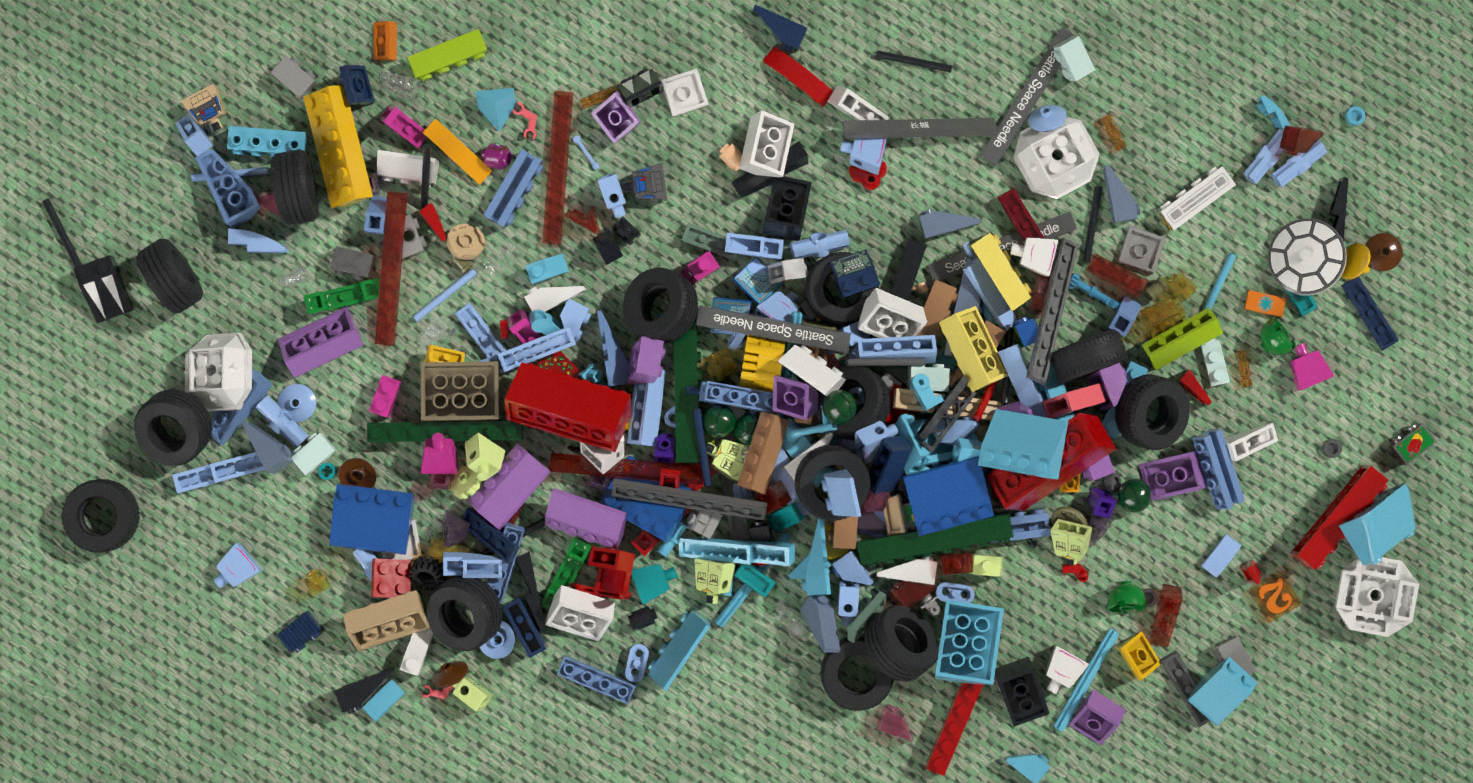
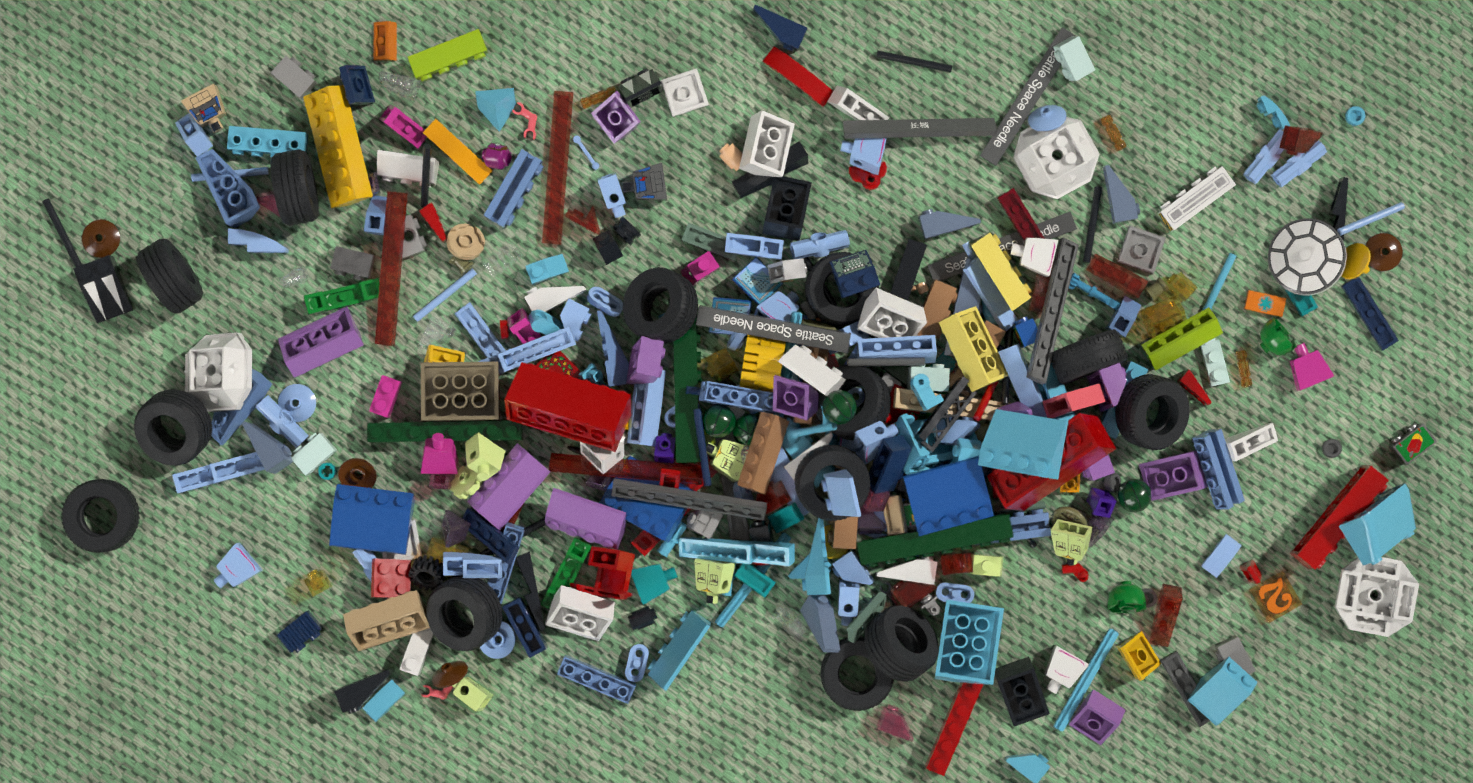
none -> reddish brown dish [82,219,120,258]
none -> light blue plate [587,287,623,317]
none -> light blue bar [1337,202,1405,236]

